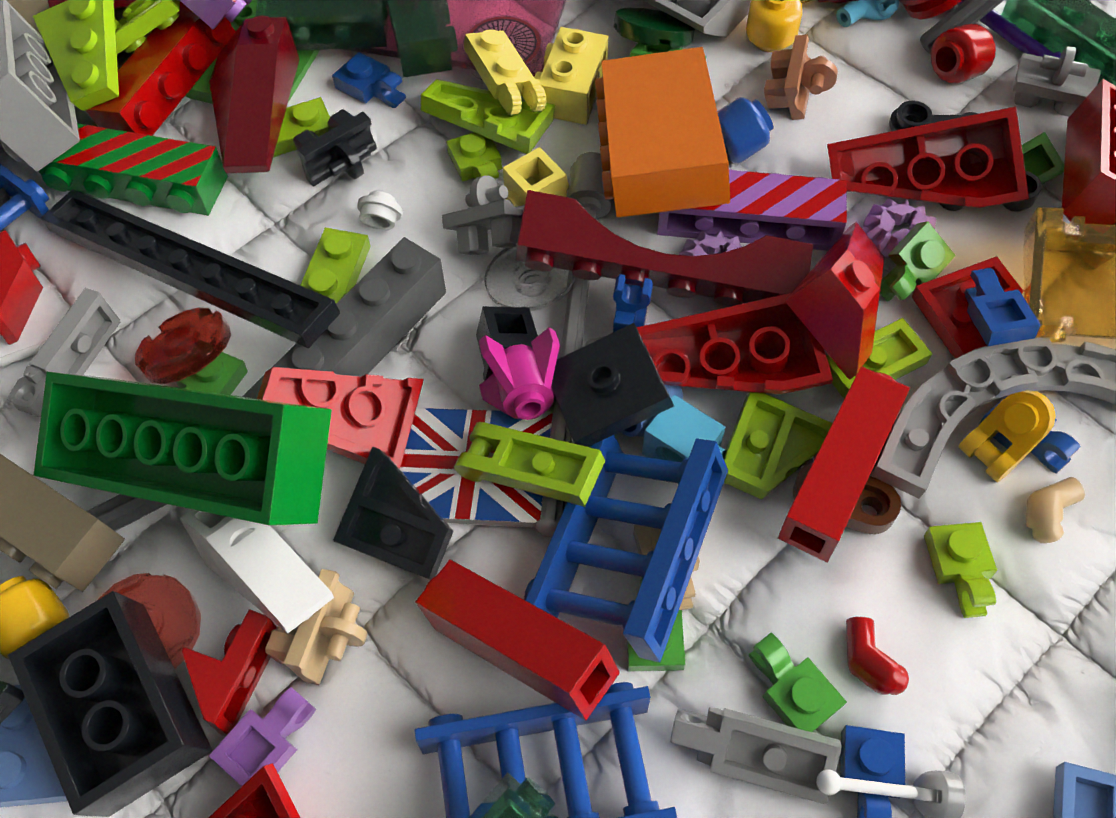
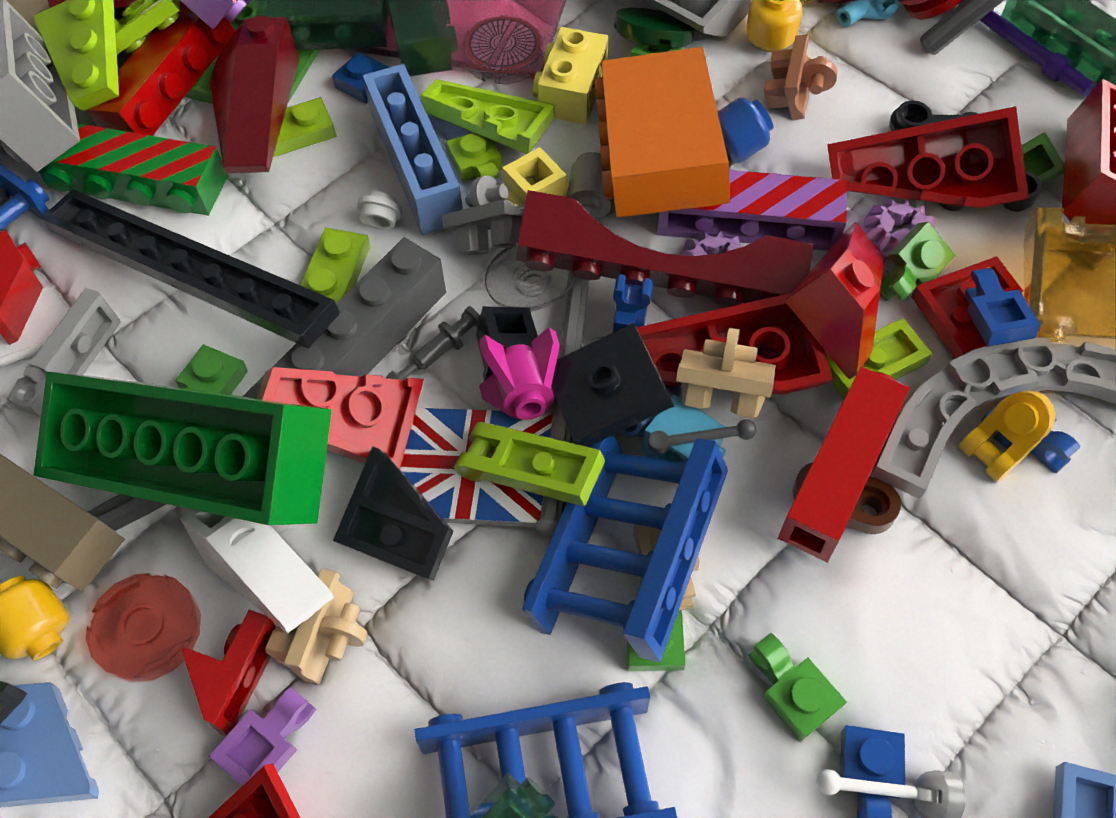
black brick [8,591,213,817] -> none
clear red tile [135,307,231,384] -> none
black hips [293,109,377,187] -> none
red brick [415,560,620,721] -> none
light yellow hinge [463,30,547,115] -> none
light grey hinge [670,707,842,804] -> none
lime wing [723,392,832,500] -> none
red arm [846,617,909,695] -> none
lime plate [924,522,997,618] -> none
red head [931,24,996,83] -> none
light grey hips [1013,46,1101,117] -> none
tan arm [1026,477,1085,543] -> none
none -> medium blue brick [362,64,463,235]
none -> dark grey piece [386,306,480,380]
none -> dark grey hinge [648,419,756,454]
none -> tan hips [676,328,776,418]

